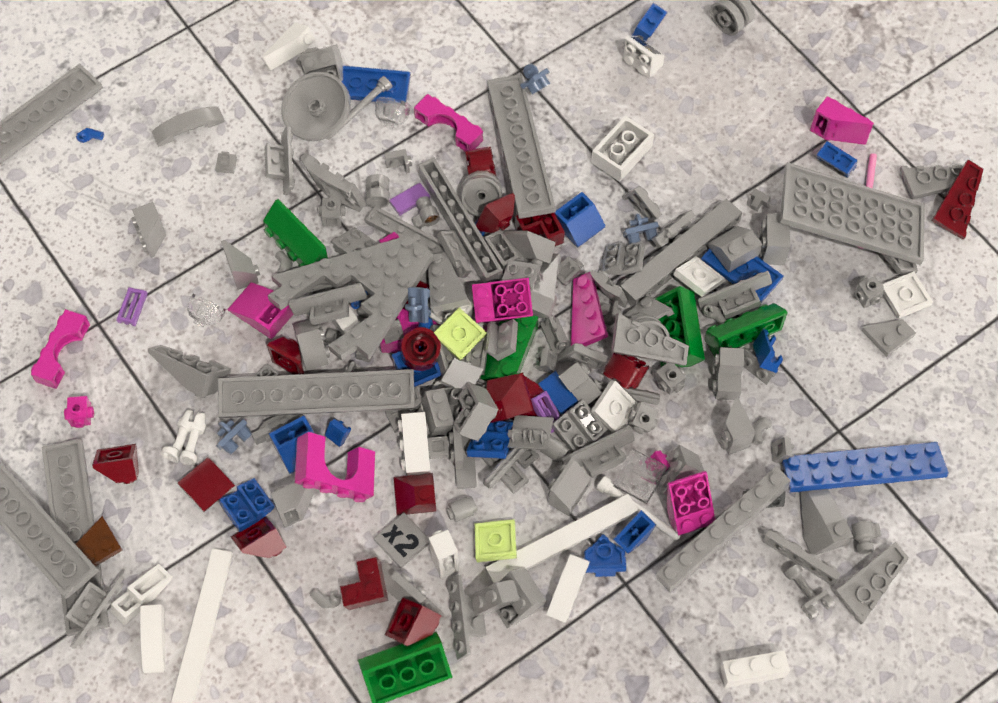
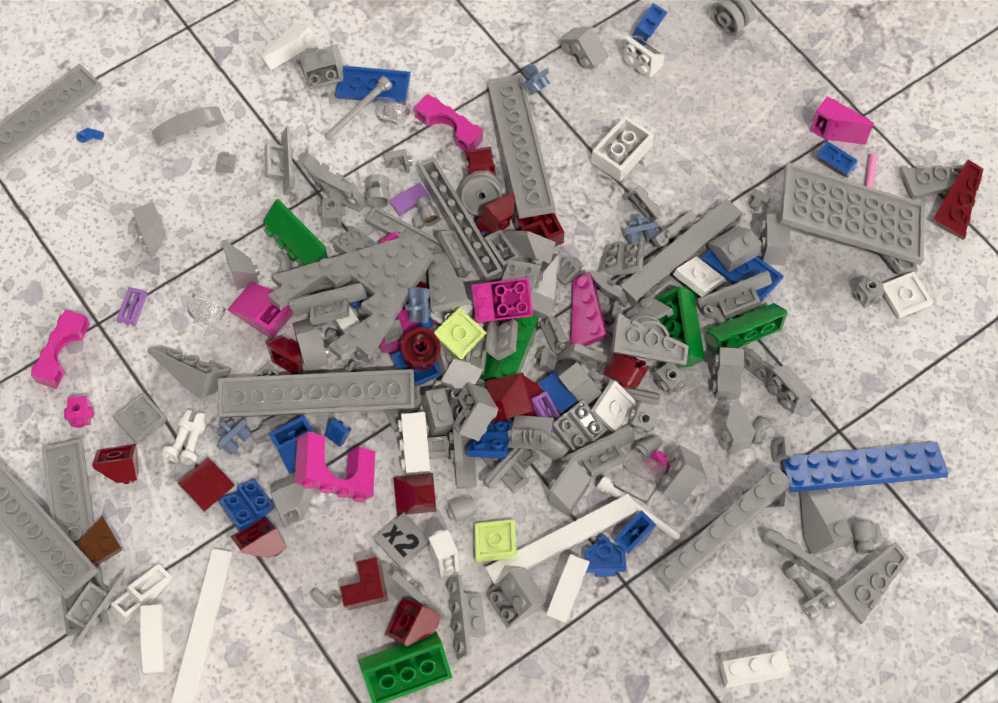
light grey dish [281,72,351,141] -> none
light grey brick [469,580,520,615] -> none
blue slope [554,192,606,248] -> none
dark pink slope [667,471,715,536] -> none
blue hinge [753,329,783,373] -> none
light grey wing [862,319,916,357] -> none
none -> light grey tile [112,392,168,445]
none -> light grey brick [559,27,609,68]
none -> light grey cone [634,435,663,461]
none -> light grey slope [767,365,813,414]

